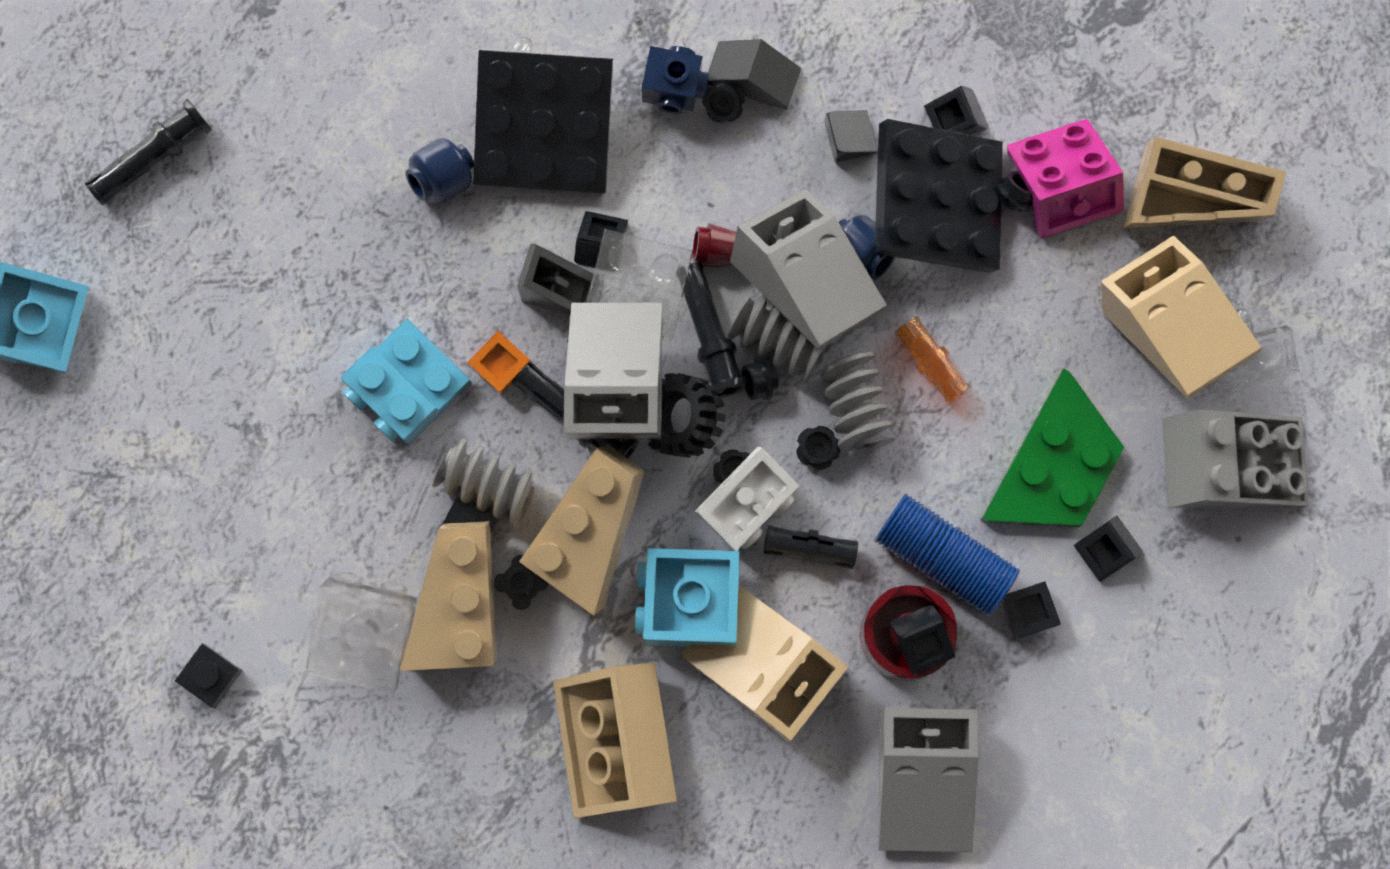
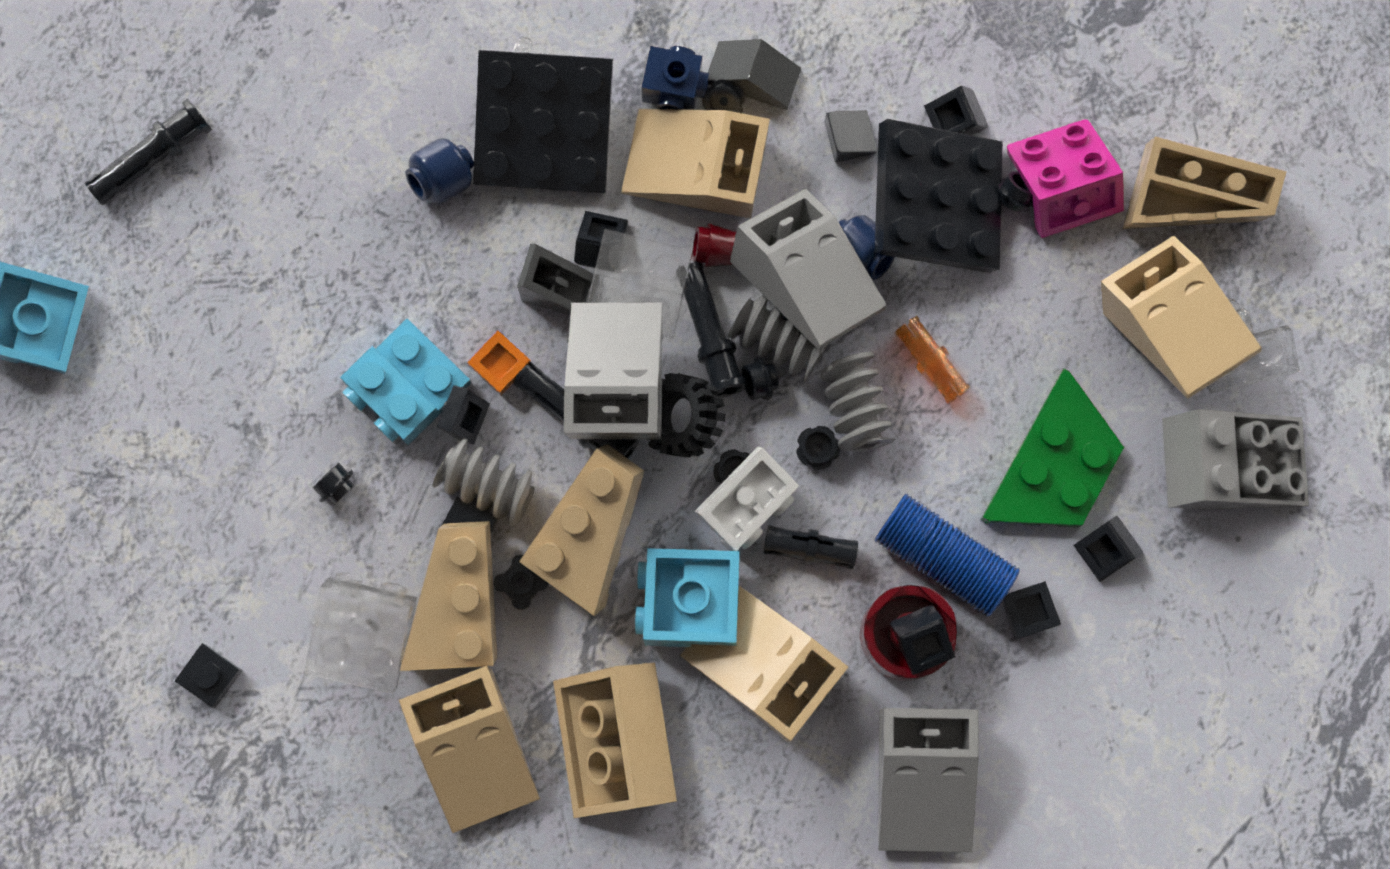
none -> black plate [312,463,354,504]
none -> tan slope [399,666,540,833]
none -> black plate [437,385,490,445]
none -> tan slope [621,109,770,219]

